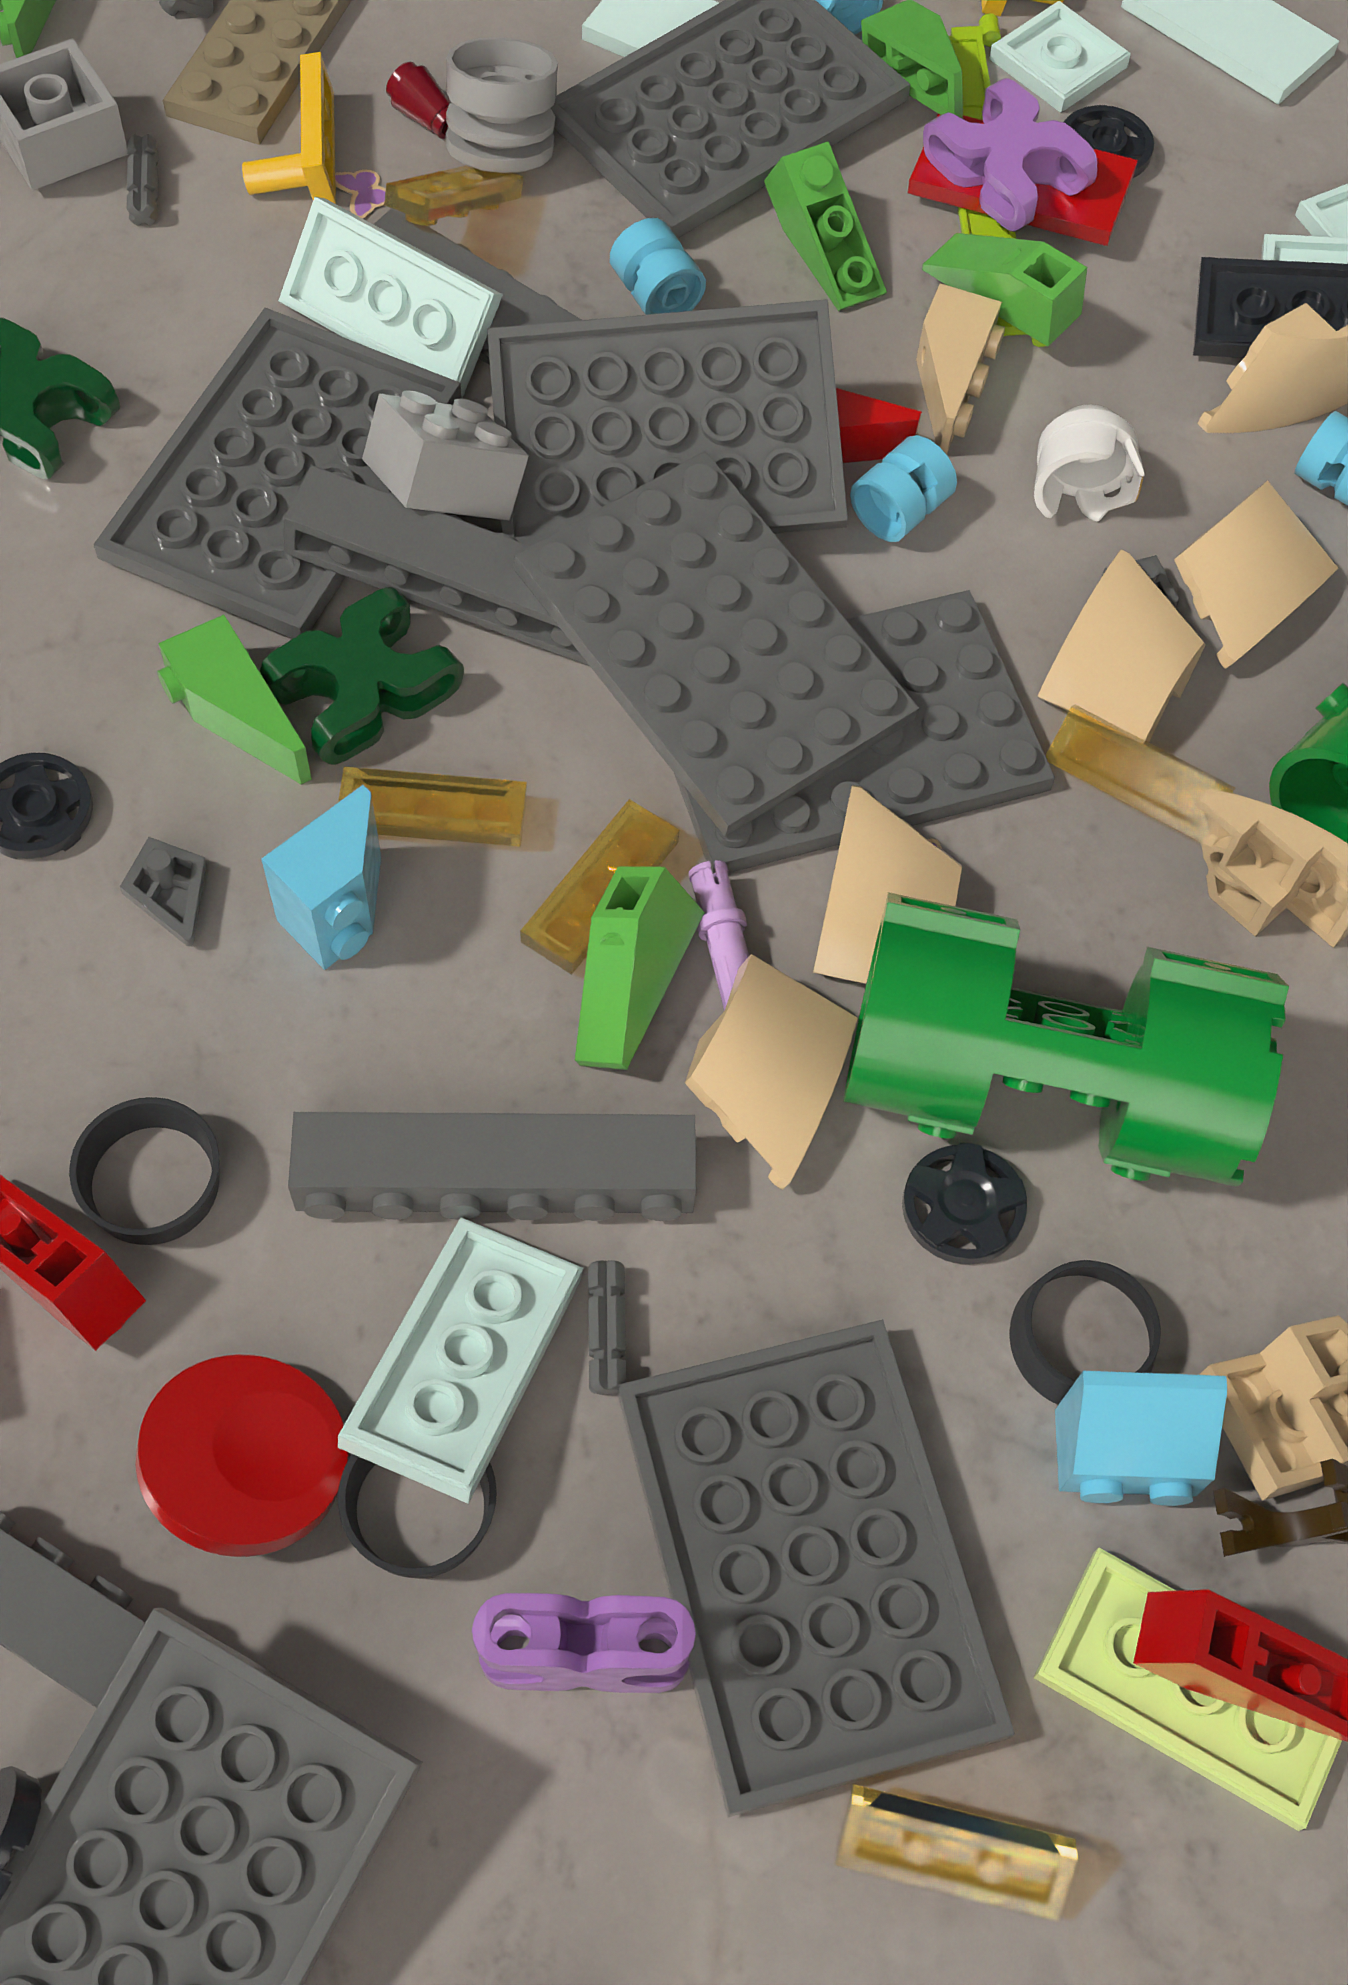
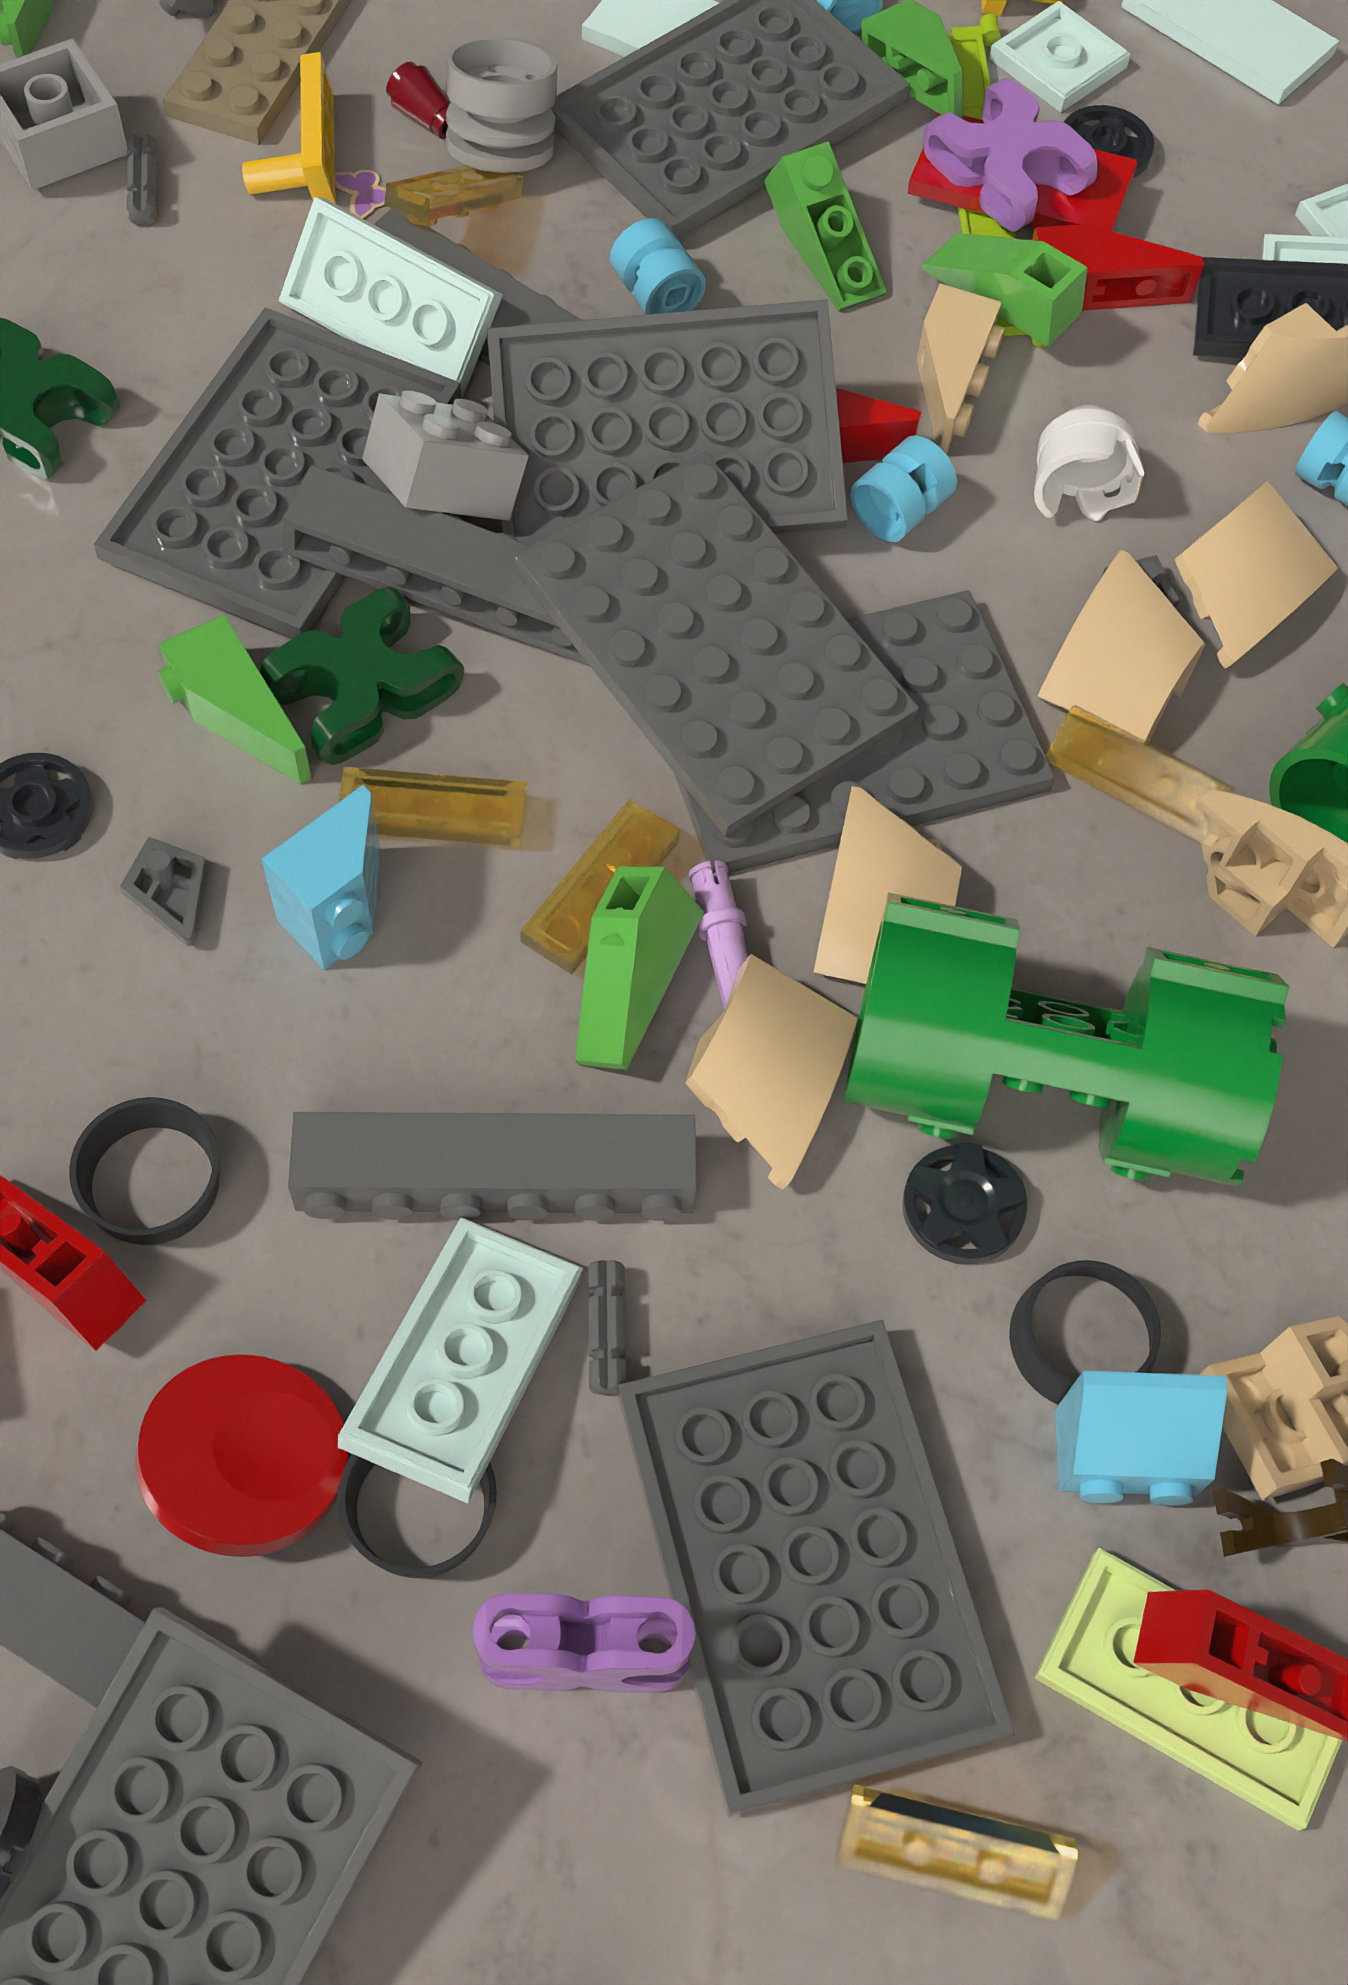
none -> red slope [1032,224,1204,311]

